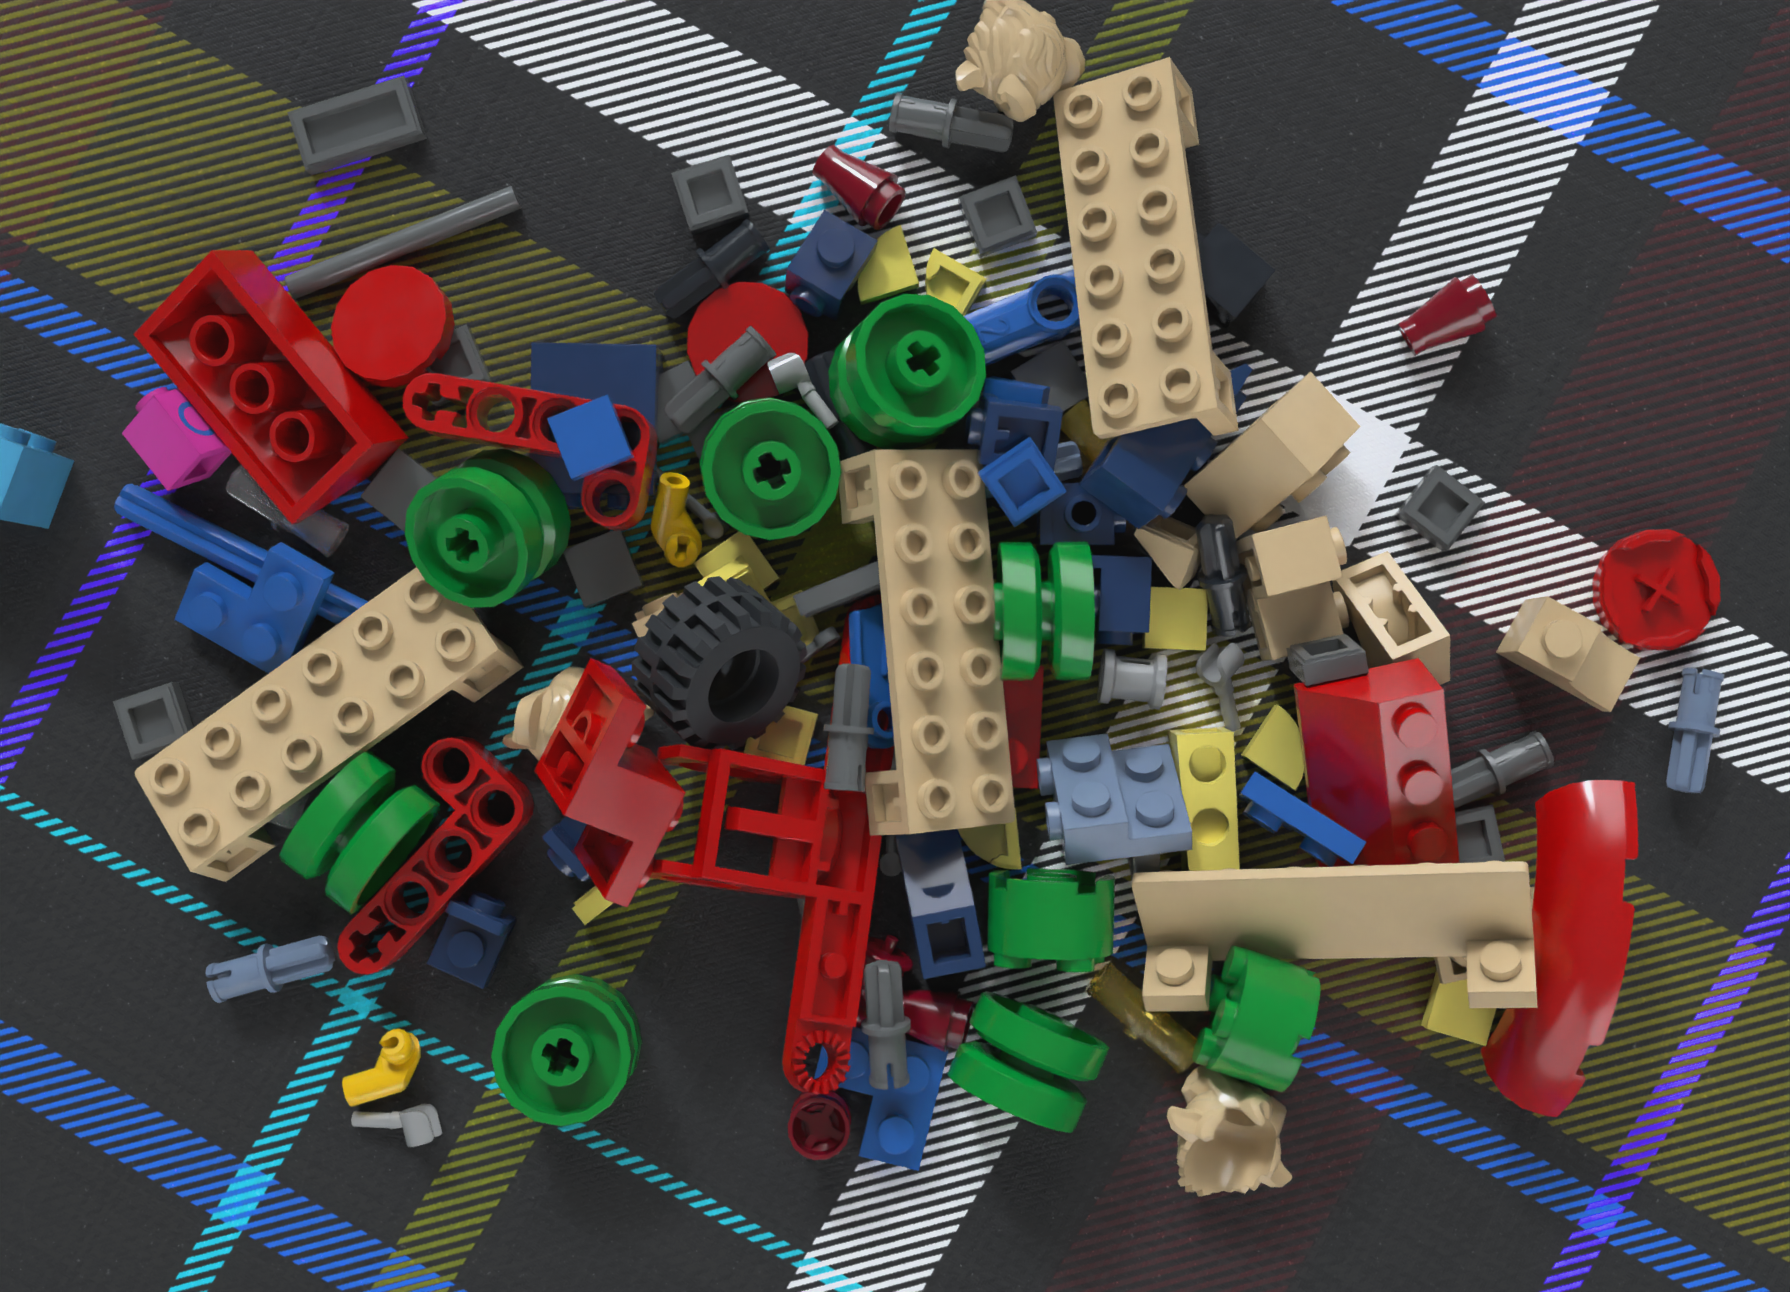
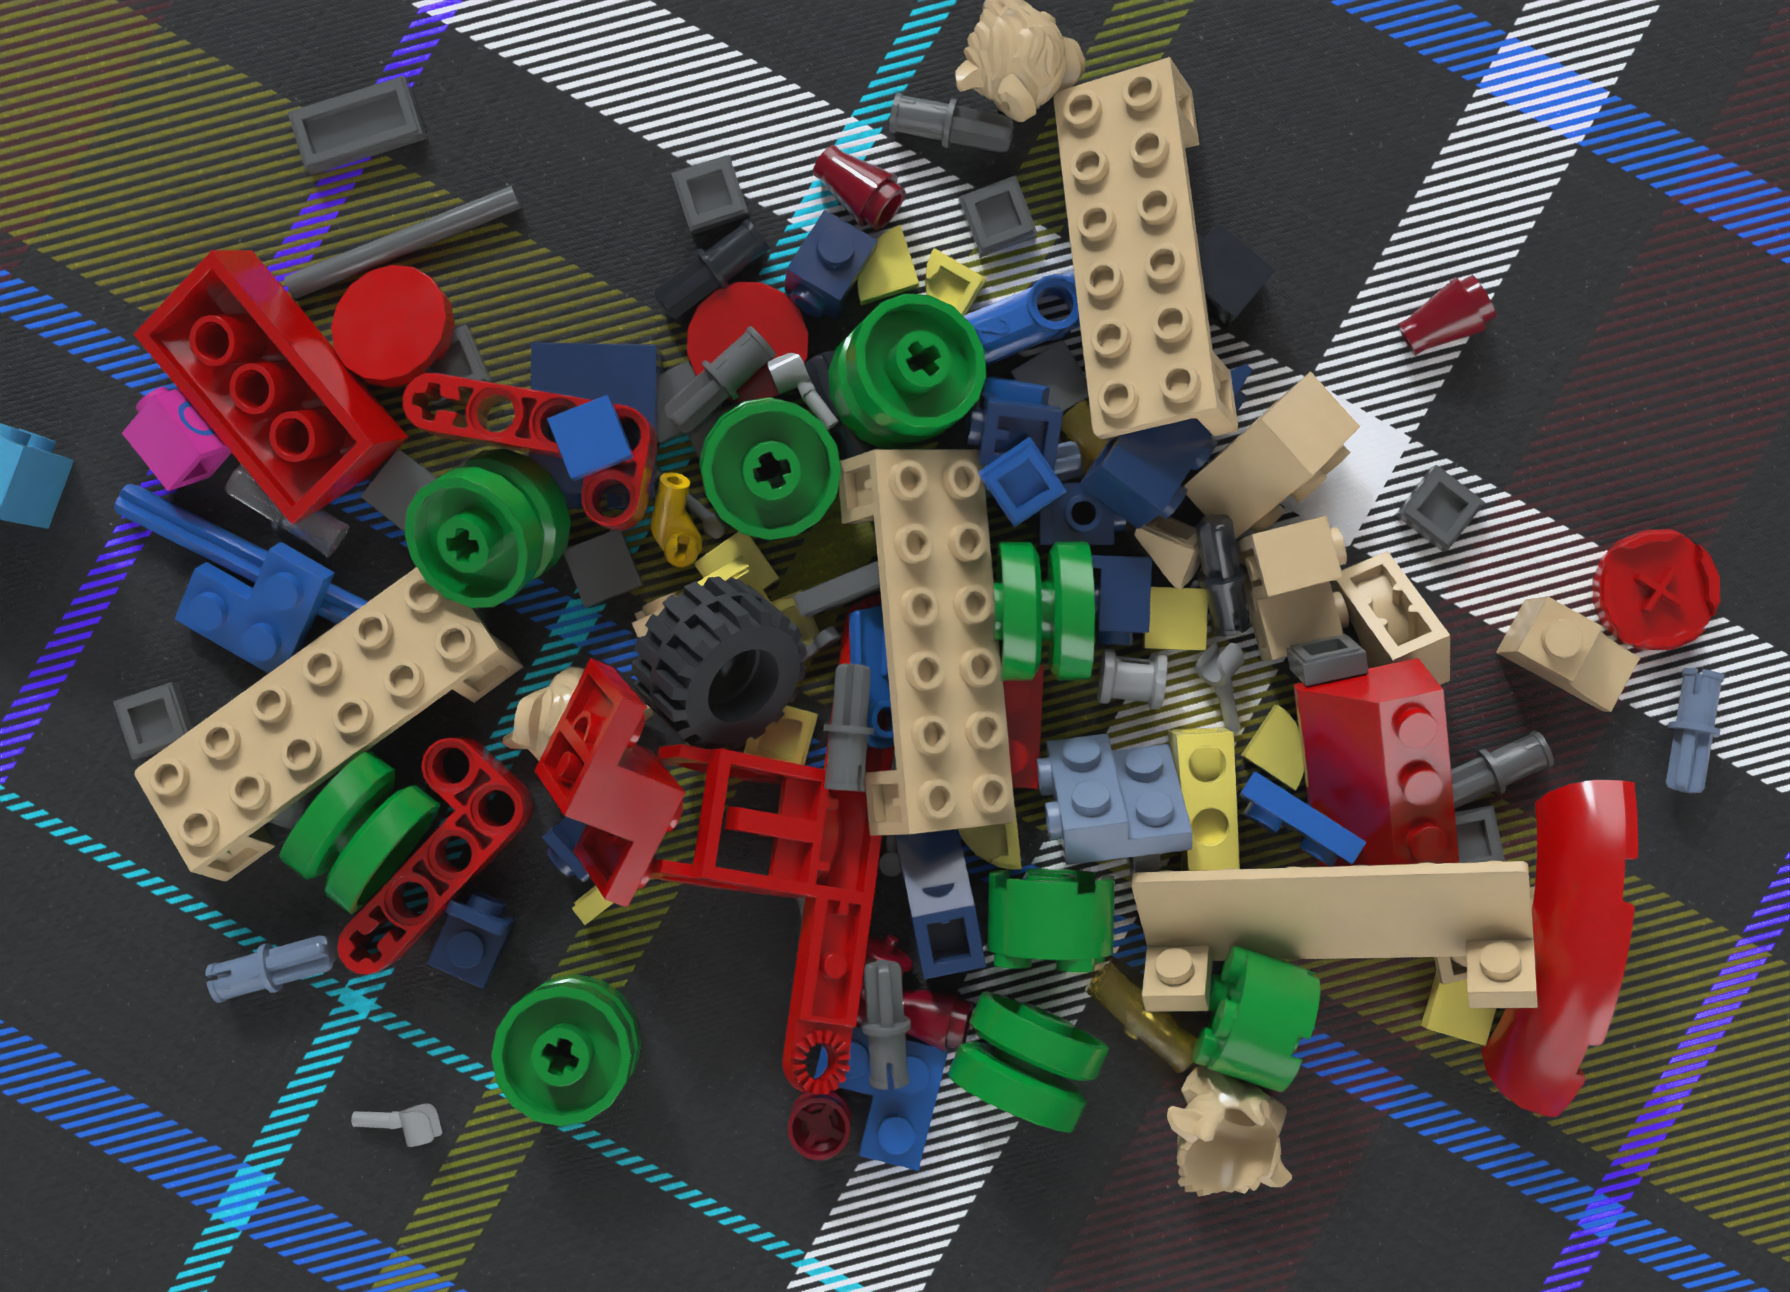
yellow arm [342,1029,421,1107] -> none

